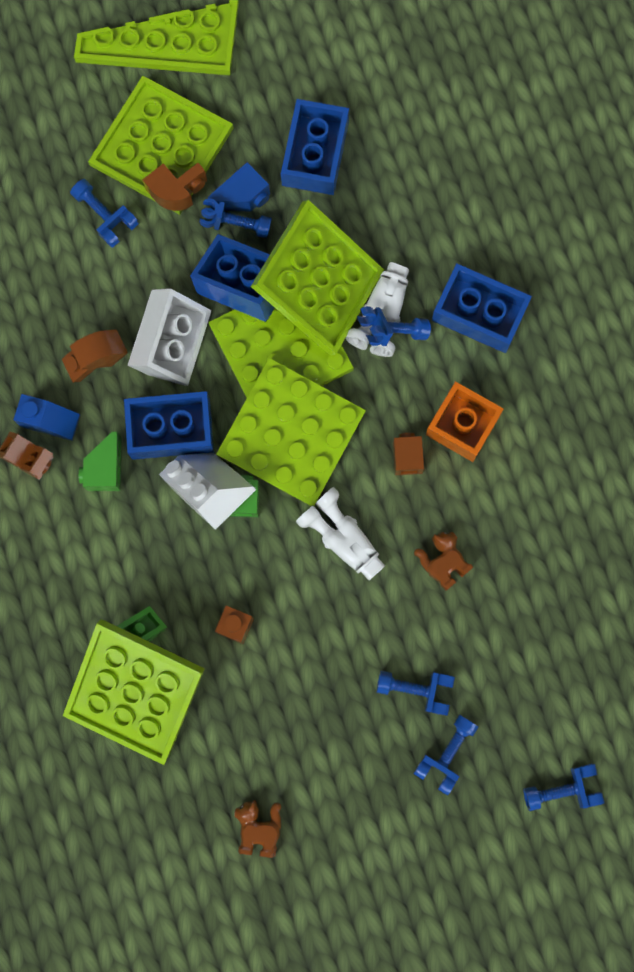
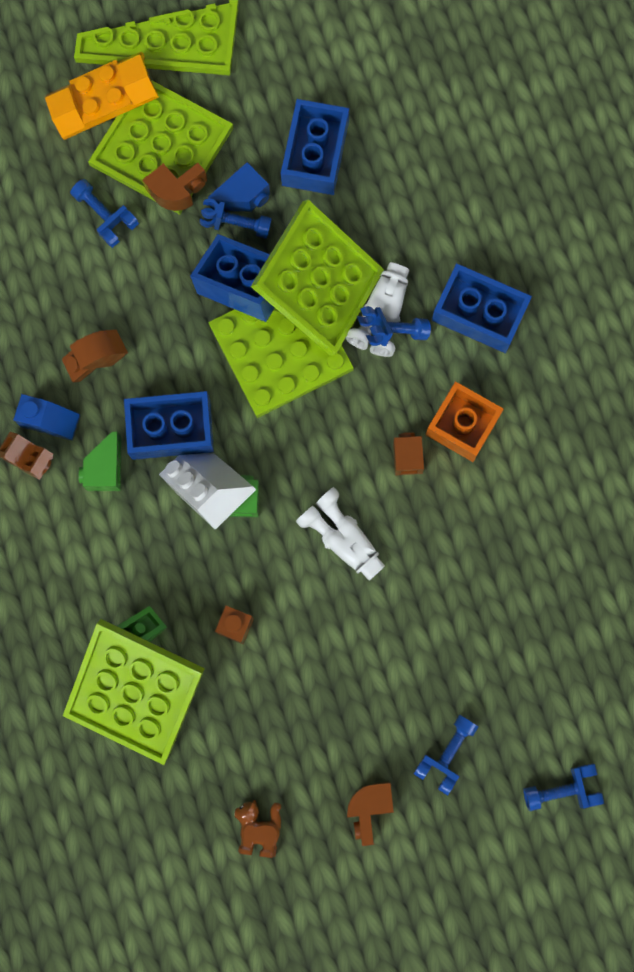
white slope [128,289,212,386] -> none
lime plate [216,358,366,506] -> none
blue bar [376,671,455,716] -> none
dark orange animal [414,532,473,591] -> none
none -> light orange piece [45,51,159,140]
none -> dark orange brick [347,782,394,846]

